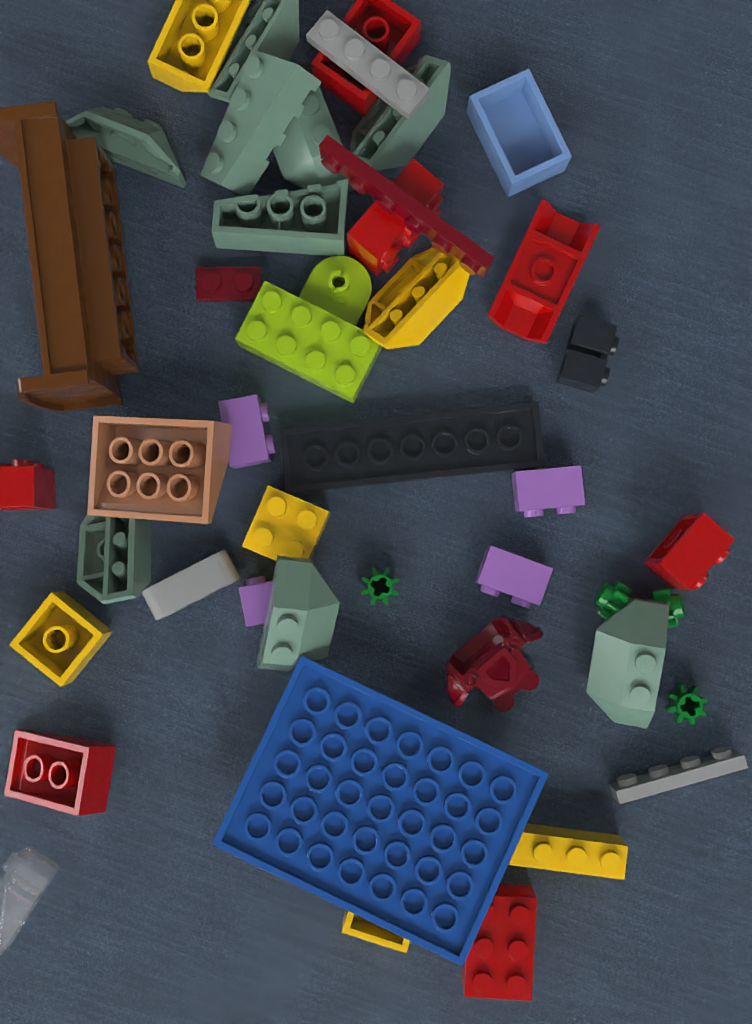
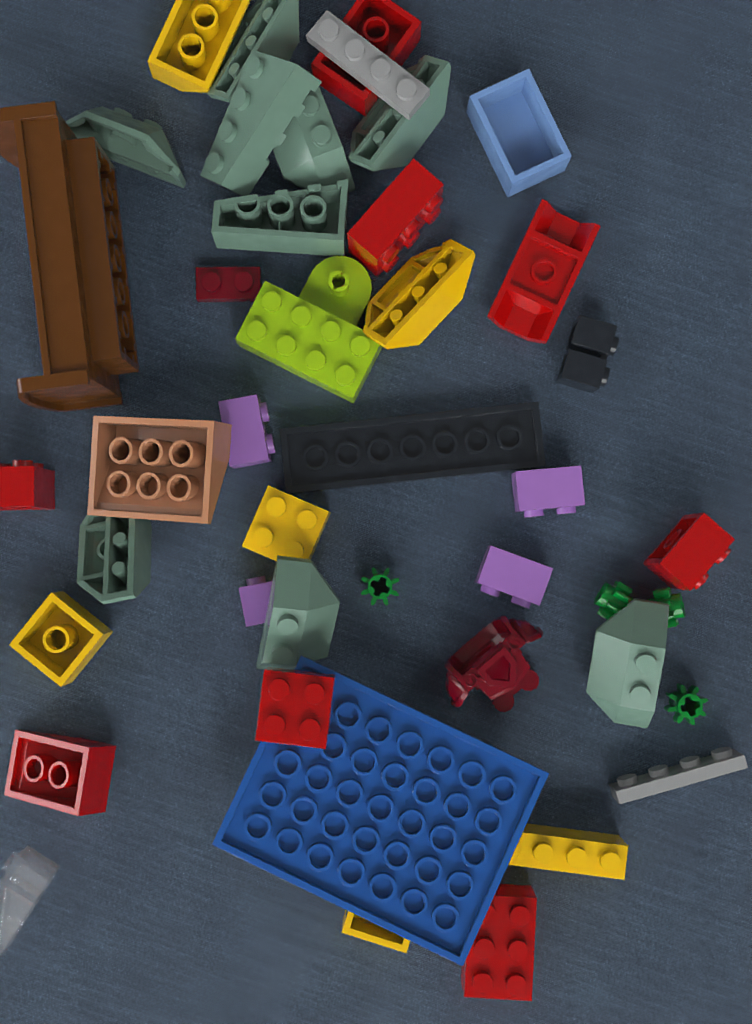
light grey beam [142,549,241,621] -> none
dark red plate [319,135,495,277] -> none
none -> red brick [255,667,336,749]

